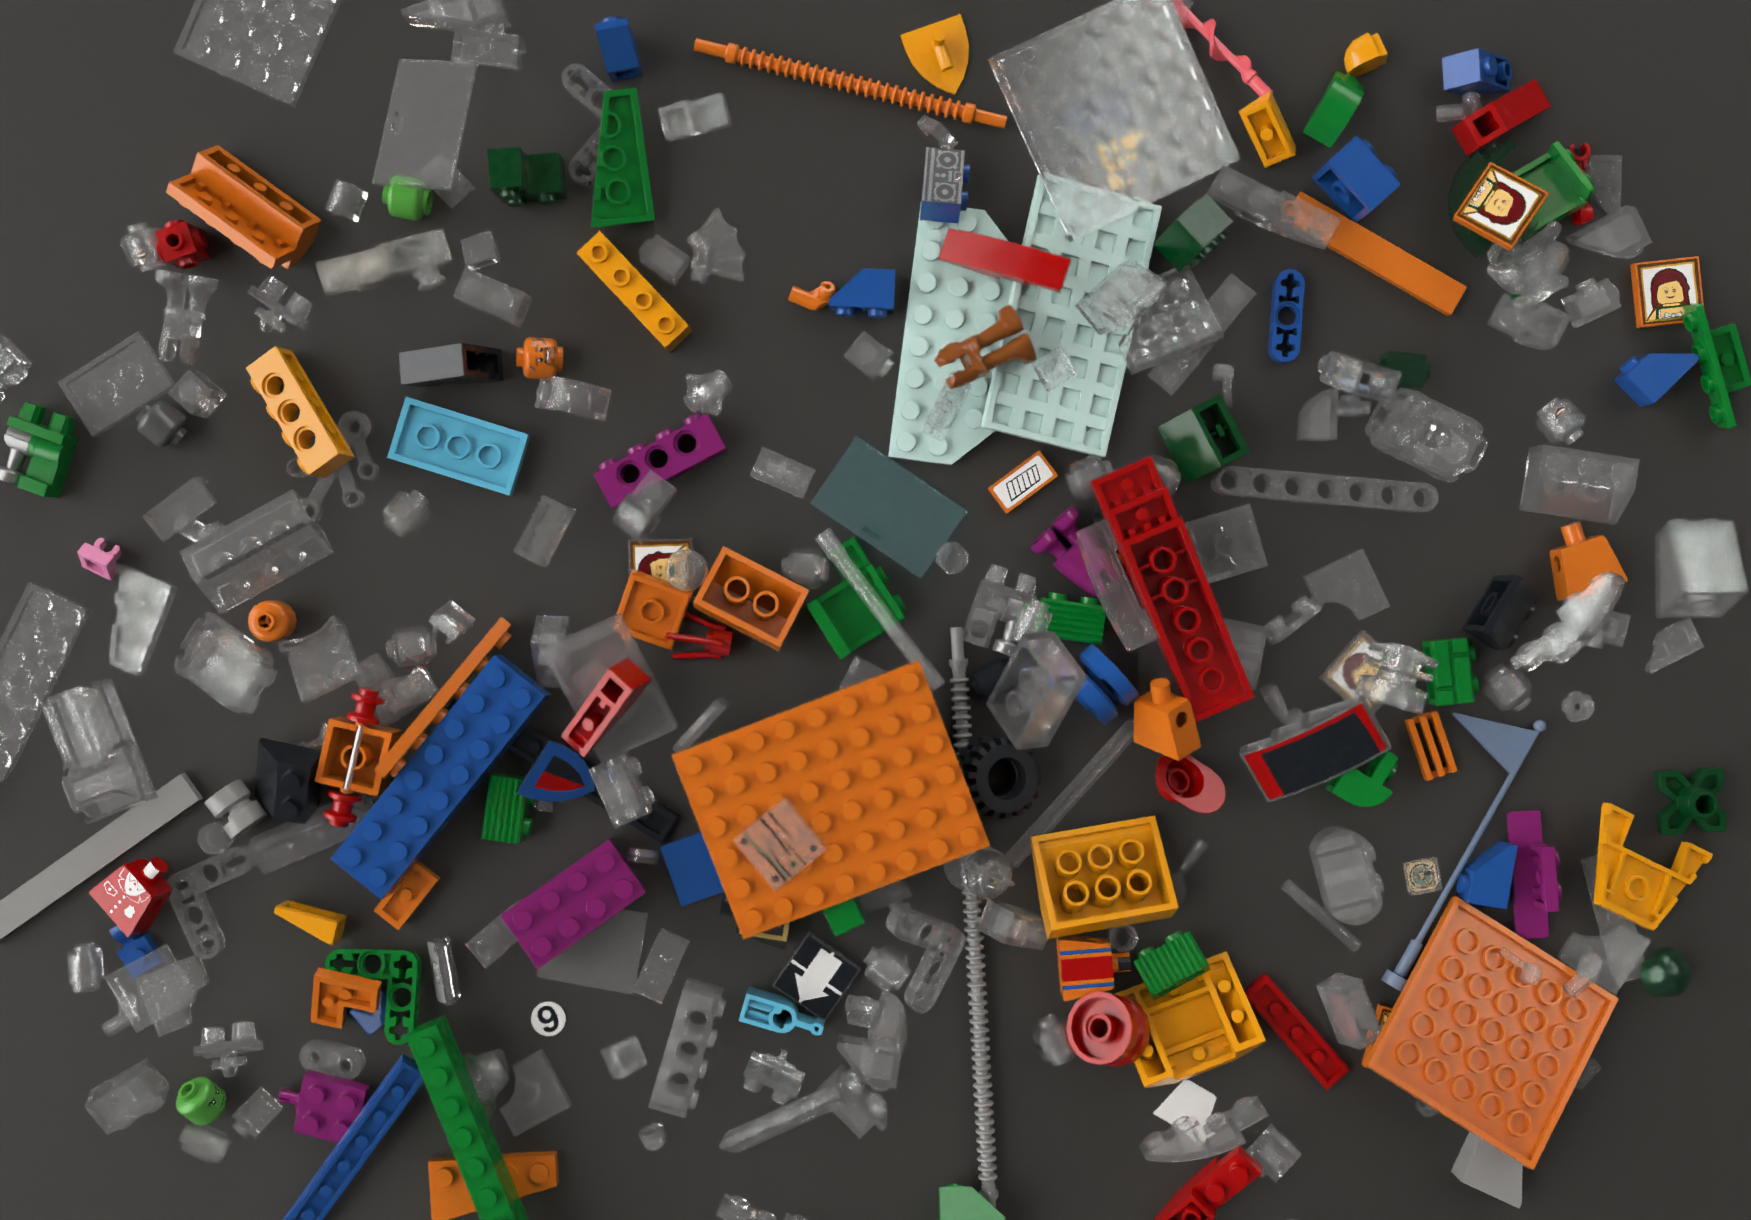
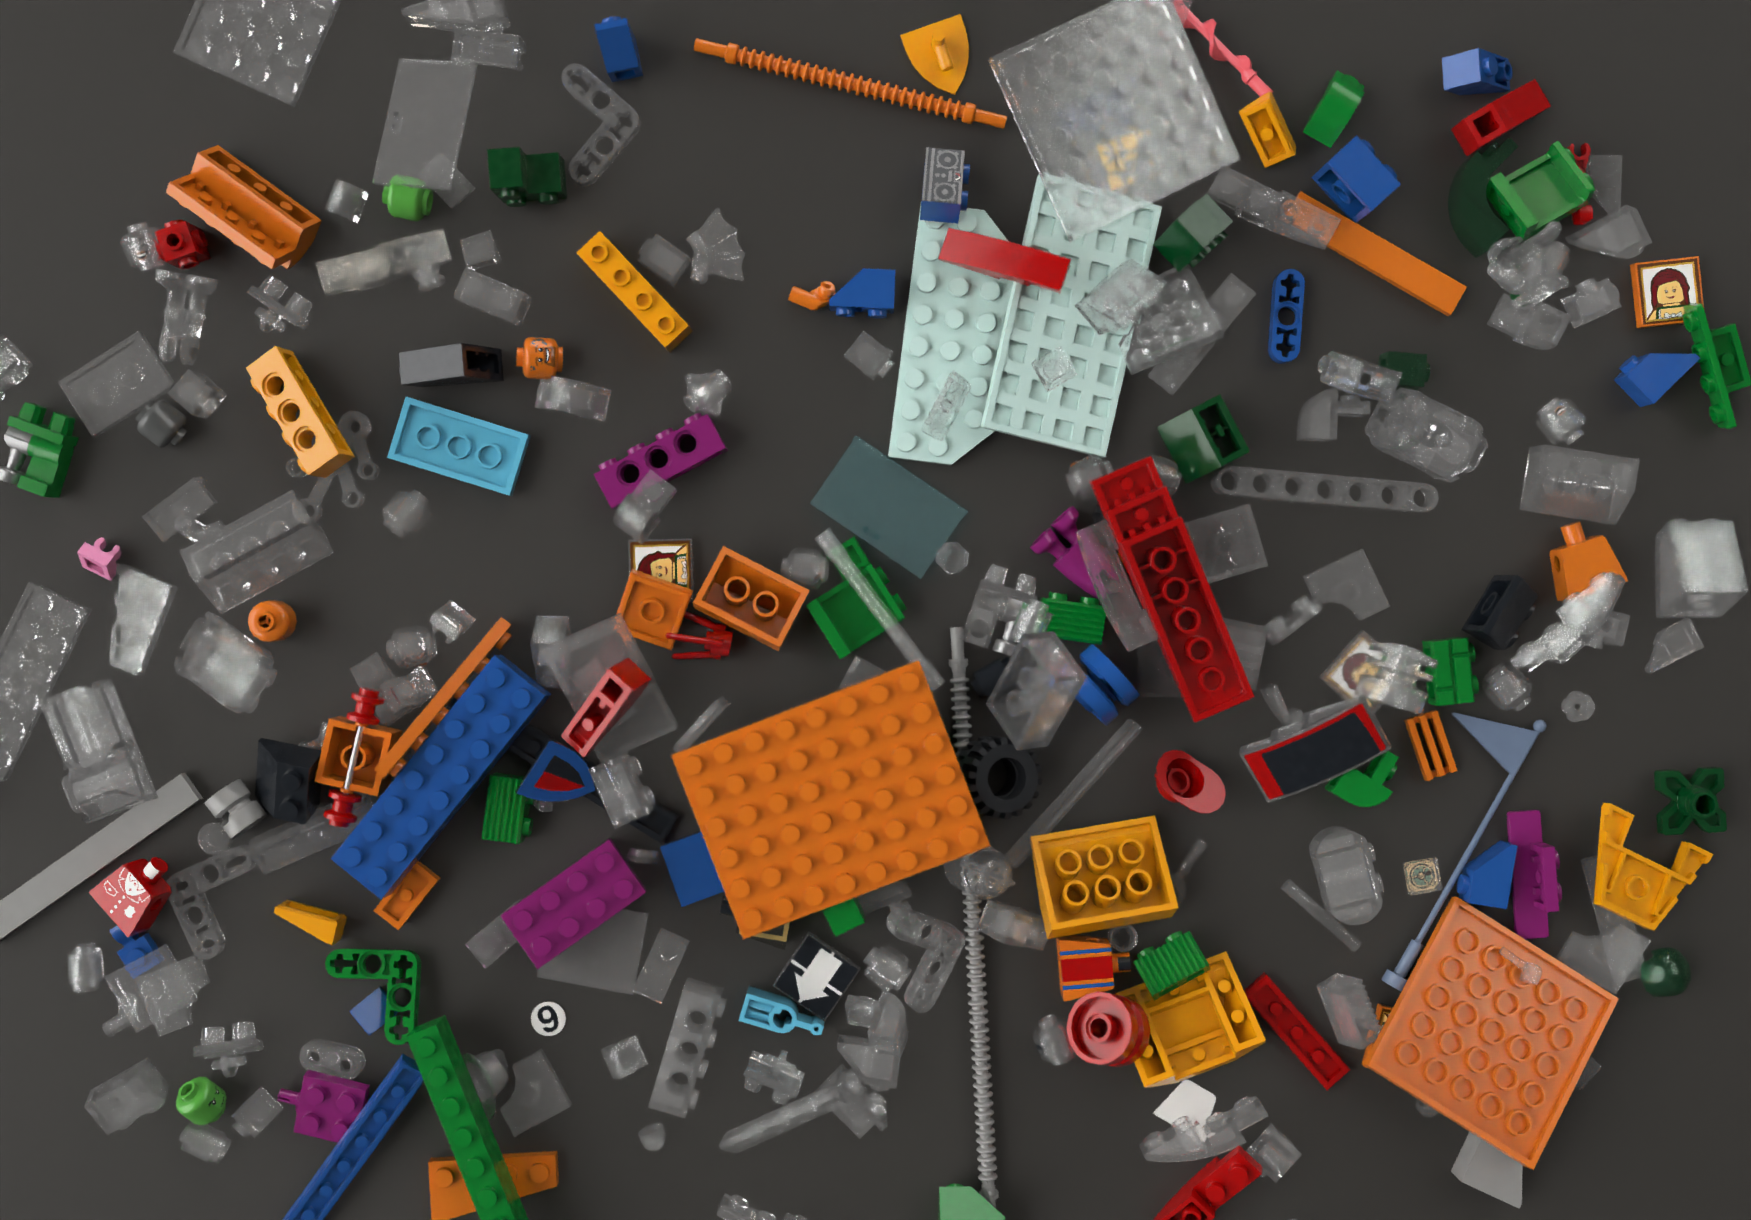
clear piece [278,615,363,704] -> none
orange plate [311,967,382,1029] -> none
clear slope [427,936,461,1006] -> none
clear brick [513,495,577,567] -> none
green wing [590,88,655,228] -> none
clear slope [658,92,732,141] -> none
clear head [665,549,709,591] -> none
clear tile [733,797,827,891] -> none
clear hips [750,446,816,499] -> none
clear tile [916,115,958,149] -> none
dark orange piece [934,305,1037,390] -> none
tile [987,450,1058,514] -> none
orange torso [1133,678,1201,761] -> none
clear hand [1213,363,1234,408] -> none
light orange piece [1344,32,1388,77] -> none
clear arm [1436,92,1482,122] -> none
tile [1453,162,1549,252] -> none
clear arm [1564,953,1602,998] -> none

